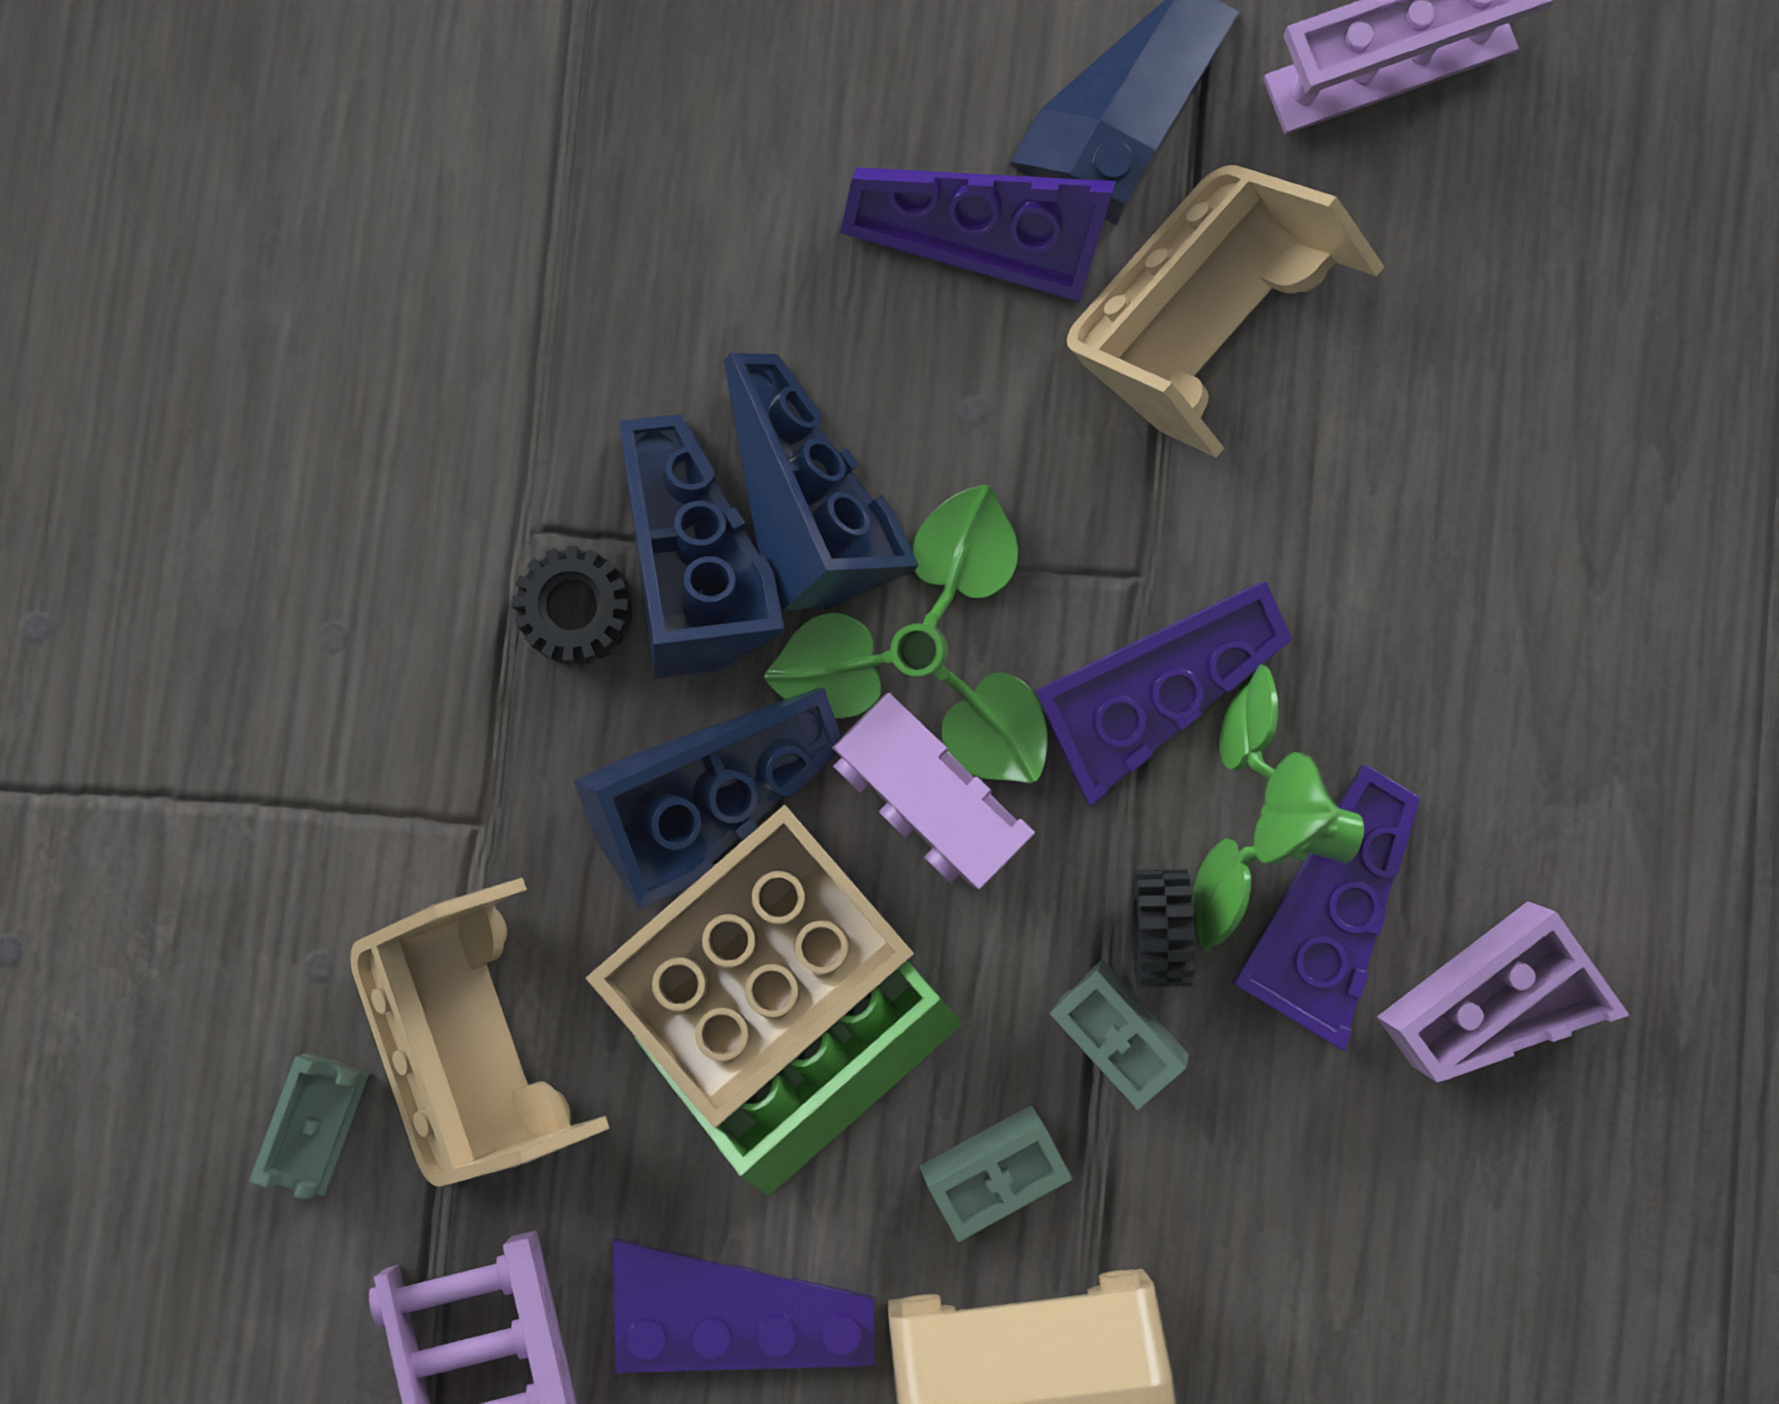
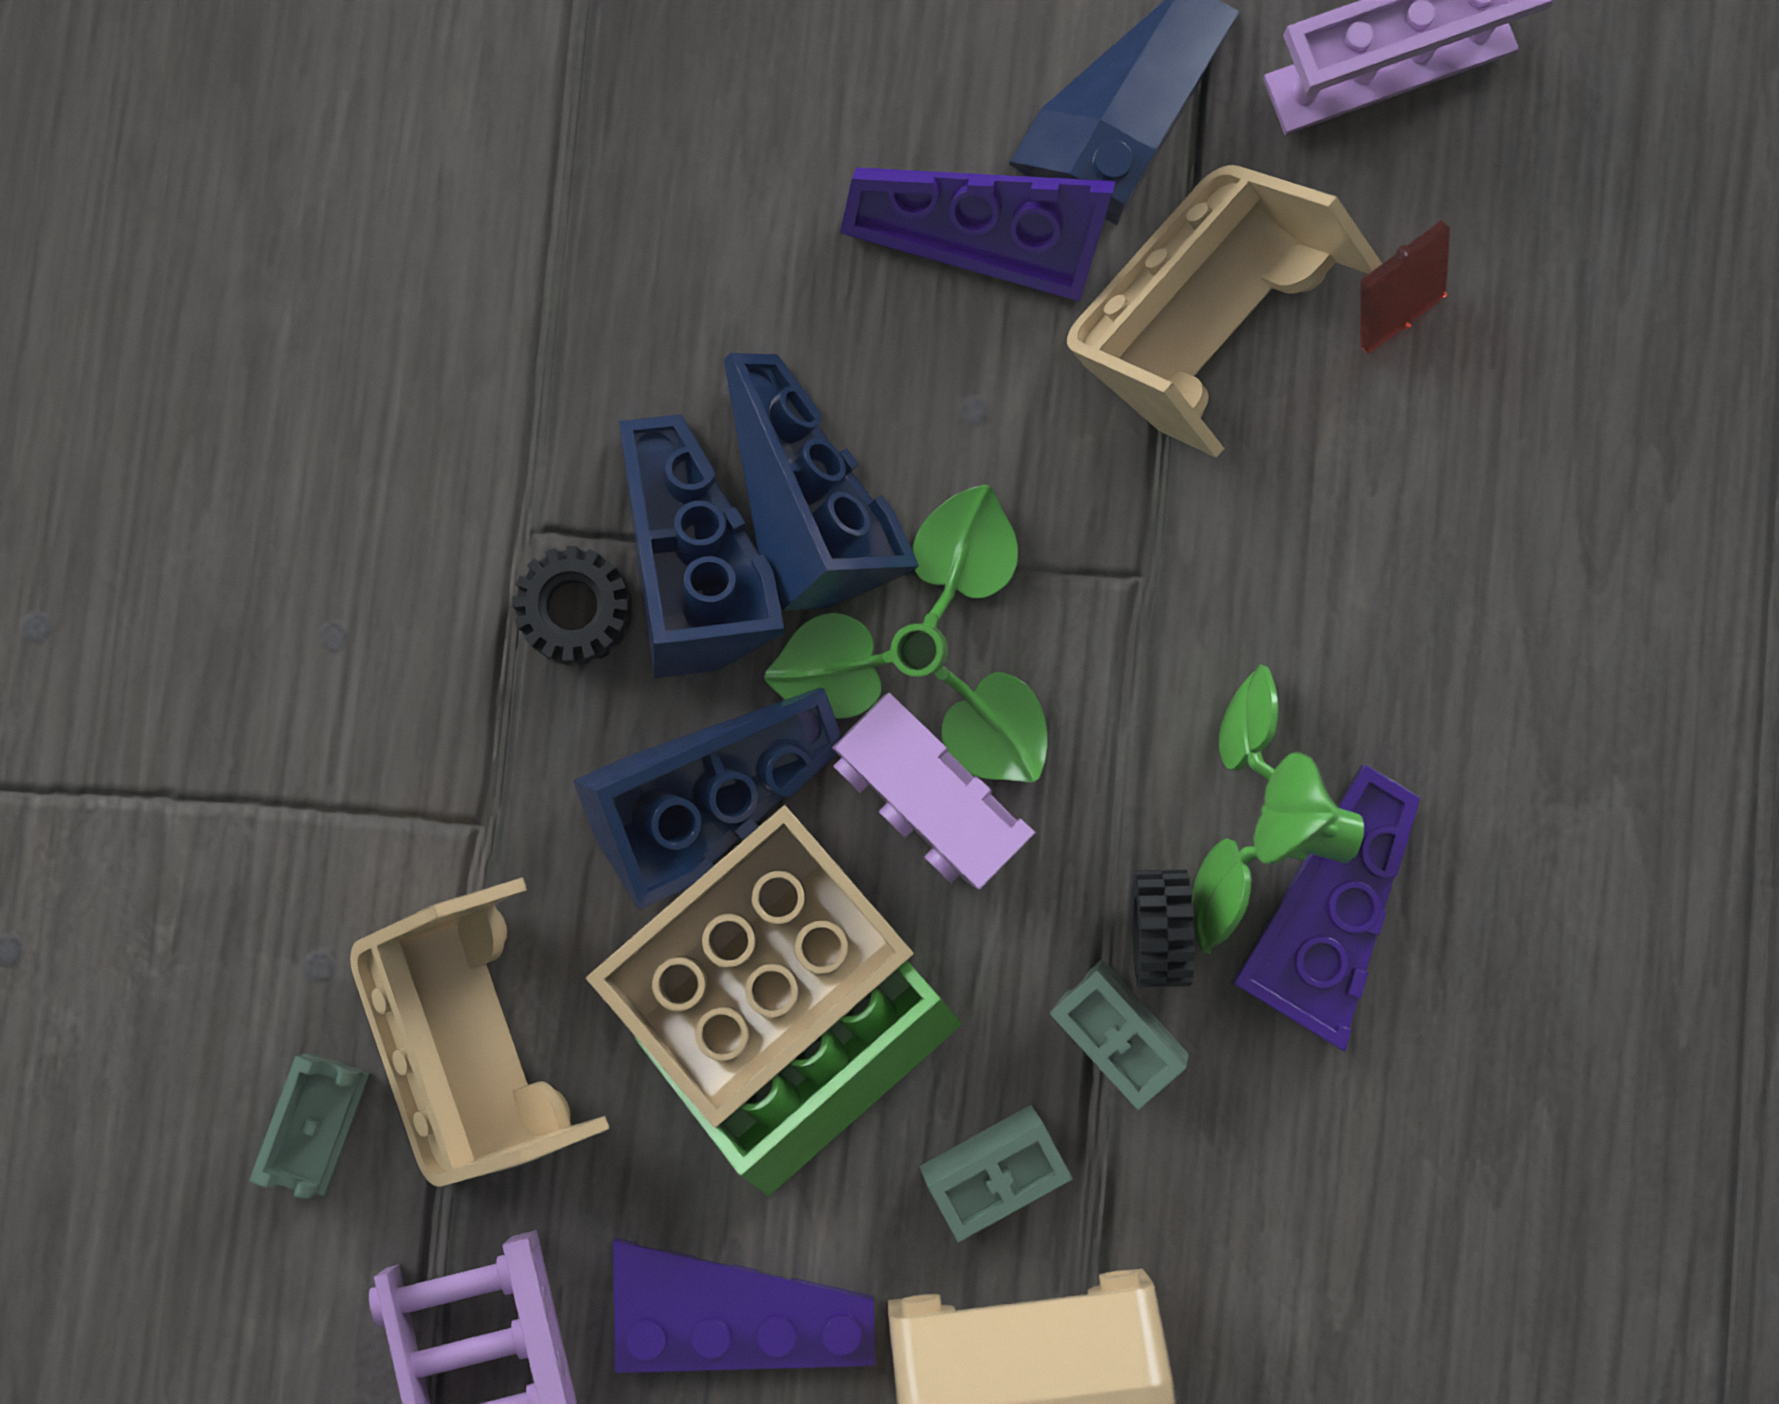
dark purple wing [1033,581,1292,807] -> none
lavender wedge [1377,901,1629,1083] -> none
none -> clear red piece [1360,220,1450,354]

